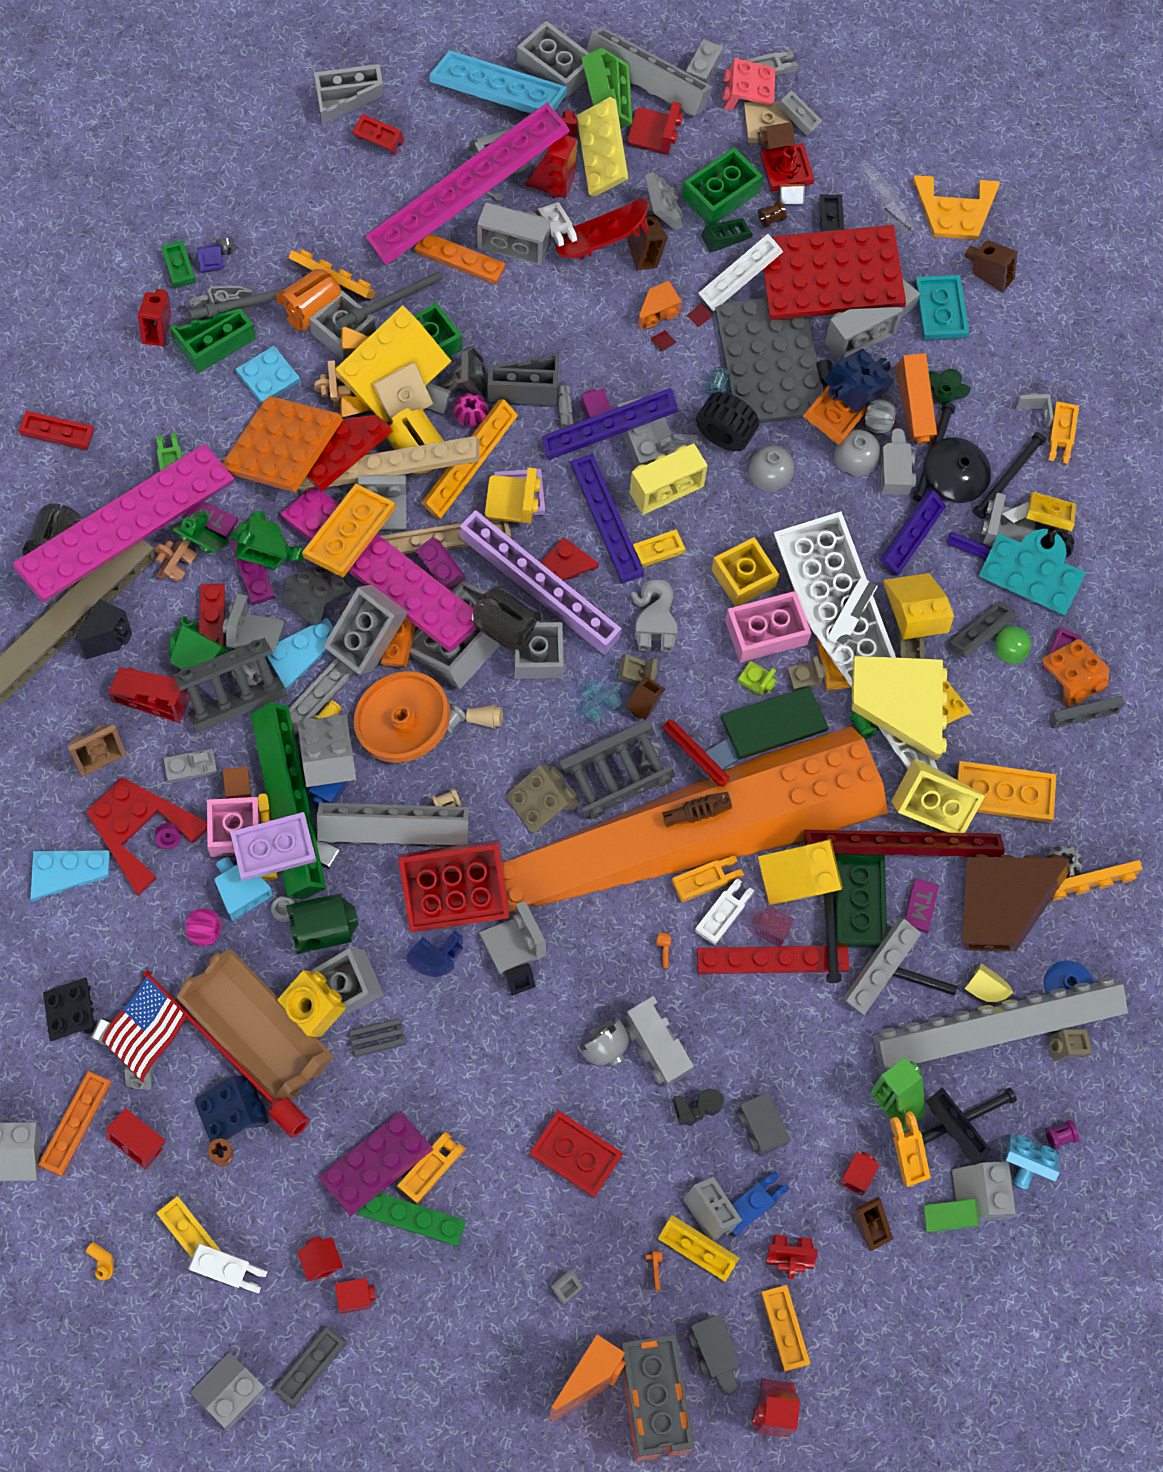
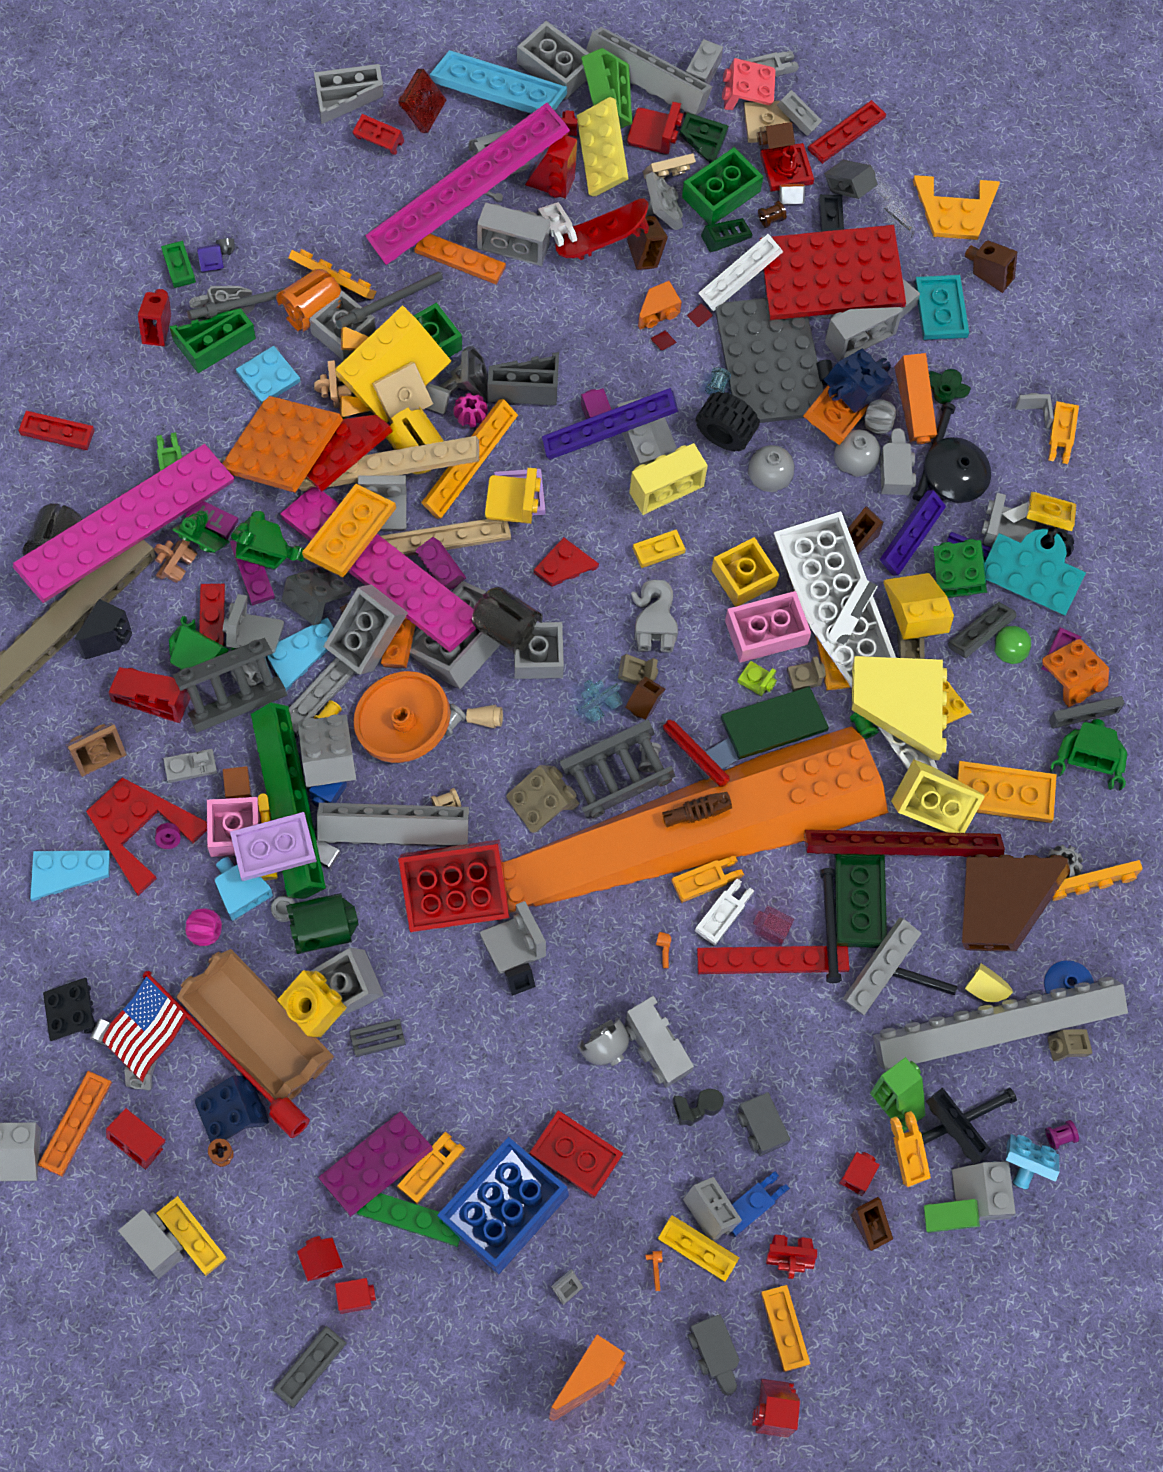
light orange arm [85,1242,114,1280] -> none
white hinge [188,1243,268,1293] -> none
light grey slope [190,1352,267,1431] -> none
clear blue brick [406,930,463,977] -> none
lavender brick [460,510,622,655] -> none
light grey axle [557,385,573,428] -> none
dark purple plate [571,454,644,584] -> none
dark grey piece [619,1334,694,1462] -> none
clear plate [655,434,703,455] -> none
yellow slope [758,839,843,905] -> none
magenta tile [905,878,939,933] -> none
black bar [972,432,1046,519] -> none
none -> light grey brick [118,1209,183,1280]
none -> clear red plate [398,69,447,133]
none -> blue slope [437,1137,569,1275]
none -> tan plate [643,153,696,179]
none -> dark green wing [680,112,729,163]
none -> red tile [808,100,886,164]
none -> dark grey brick [824,159,878,199]
none -> reddish brown slope [848,506,884,555]
none -> green brick [933,539,987,598]
none -> green torso [1050,719,1127,791]

